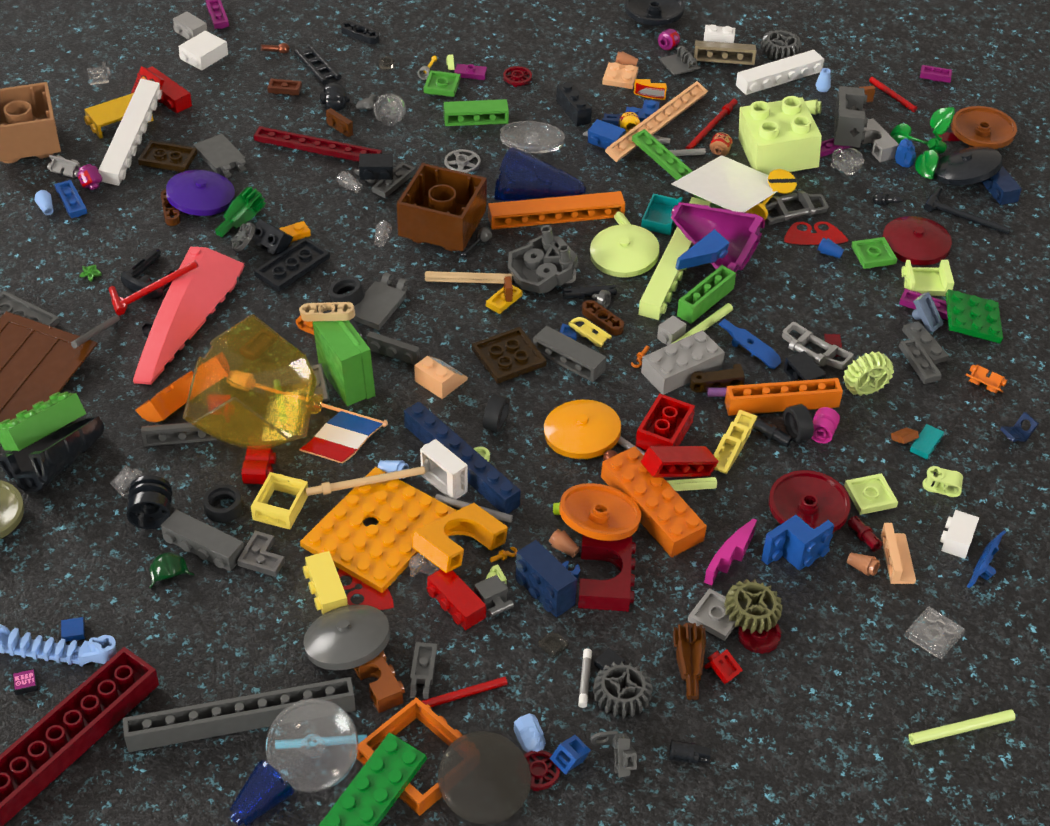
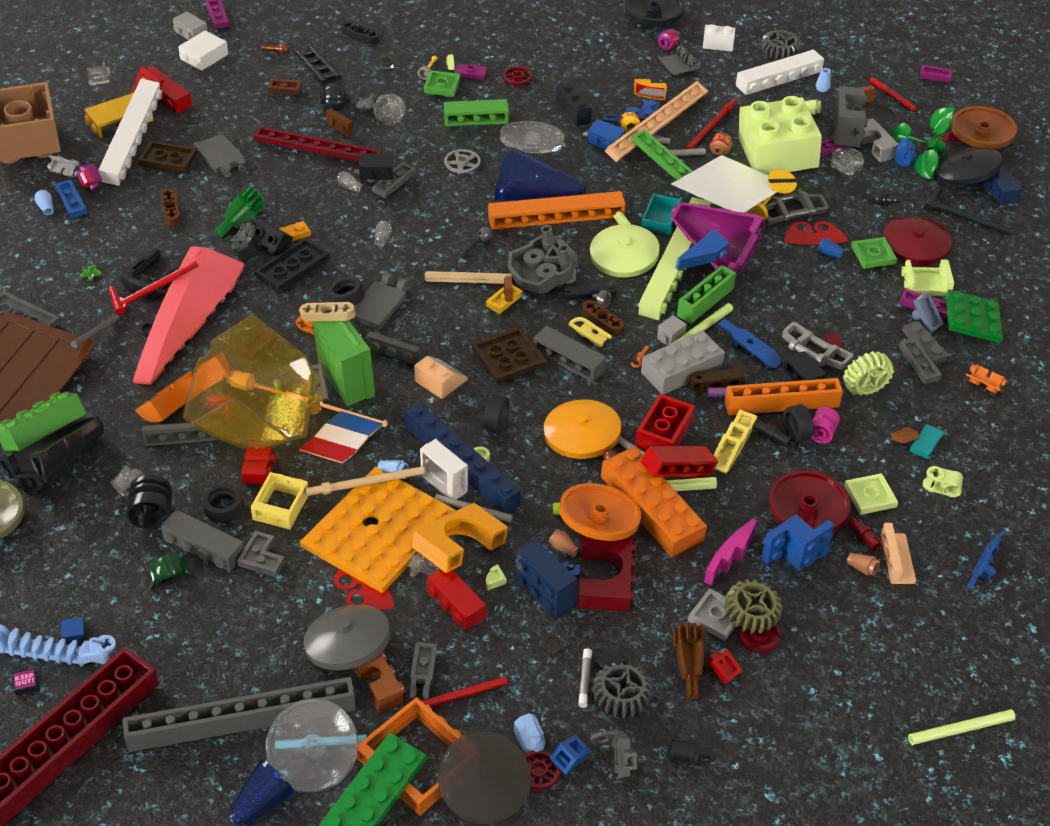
dark purple dish [166,170,235,216] -> none
light yellow brick [303,551,348,615] -> none
reddish brown brick [397,163,487,251] -> none
dark grey brick [474,575,514,617] -> none
light orange hand [490,547,518,562] -> none
blue tile [560,324,577,341] -> none
light nougat plate [602,62,639,89] -> none
nougat cone [615,51,638,66] -> none
dark tan brick [694,40,756,65] -> none
clear plate [904,606,965,660] -> none
white brick [940,510,979,559] -> none
dark blue bracket [1000,412,1039,442] -> none

